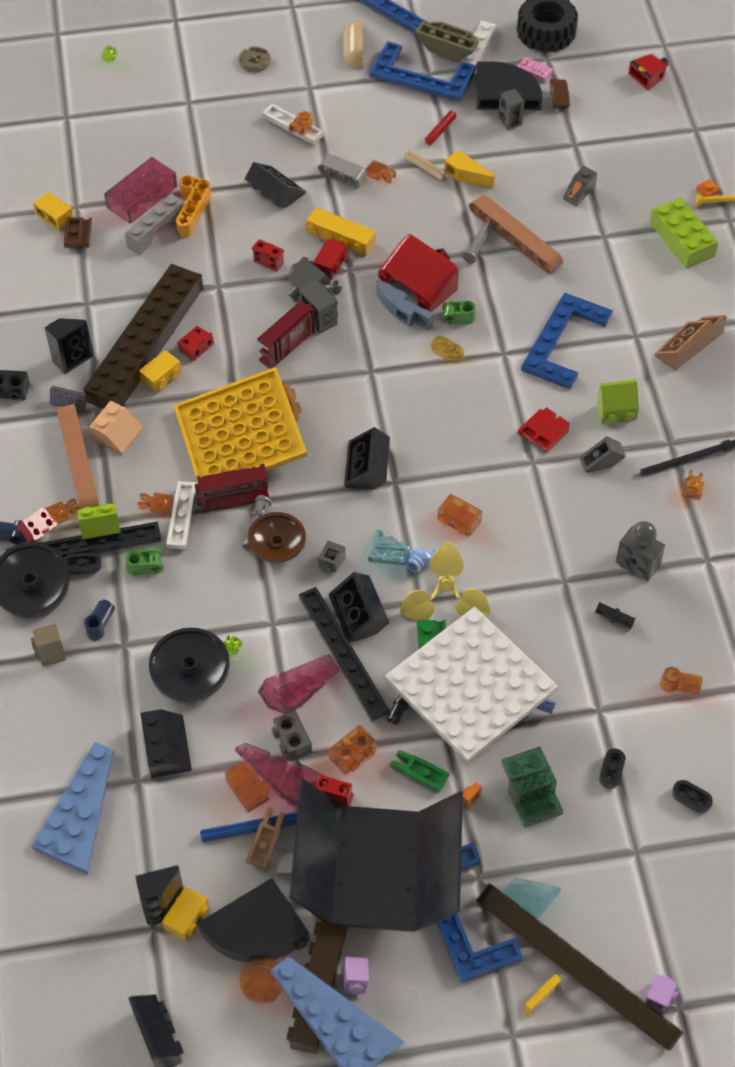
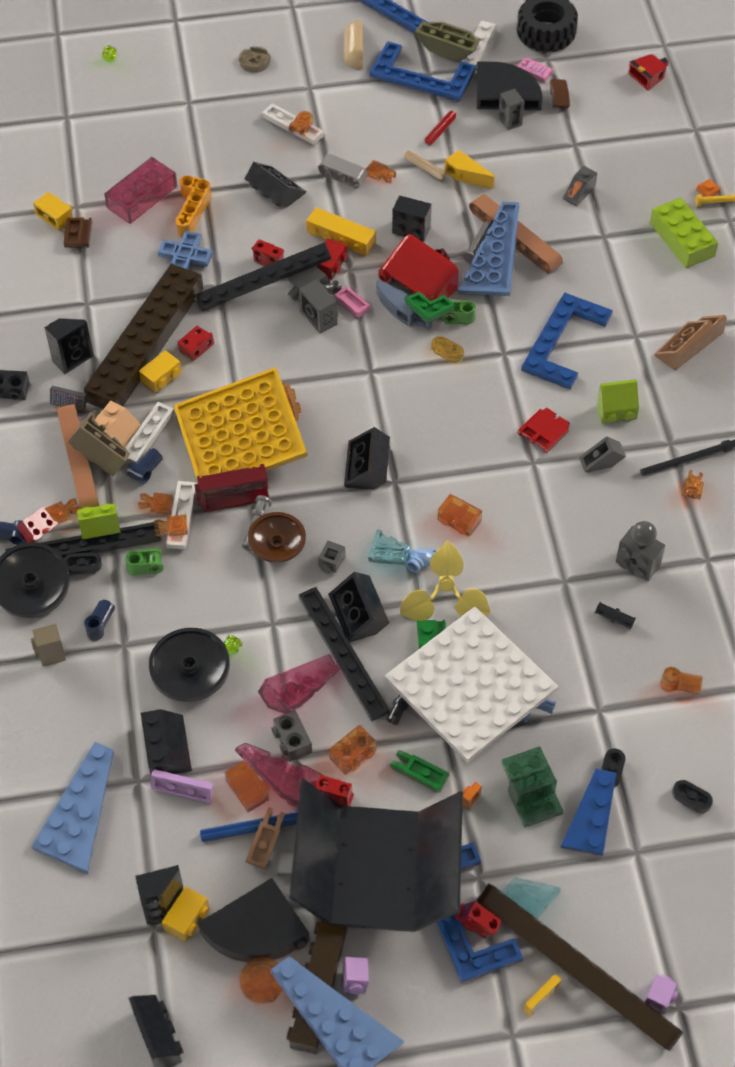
light grey arch [125,194,184,255] -> none
dark red door [257,301,315,369] -> none
none -> dark tan wedge [68,412,130,476]
none -> white plate [125,402,174,463]
none -> dark blue piece [127,448,163,484]
none -> lavender plate [151,769,214,804]
none -> clear orange plate [154,514,188,537]
none -> medium blue plate [158,231,213,269]
none -> black plate [195,242,332,312]
none -> bright pink tile [334,286,371,318]
none -> black brick [392,195,432,241]
none -> green plate [405,292,455,323]
none -> red piece [455,901,502,939]
none -> medium blue wing [458,202,520,296]
none -> blue wing [561,769,616,856]

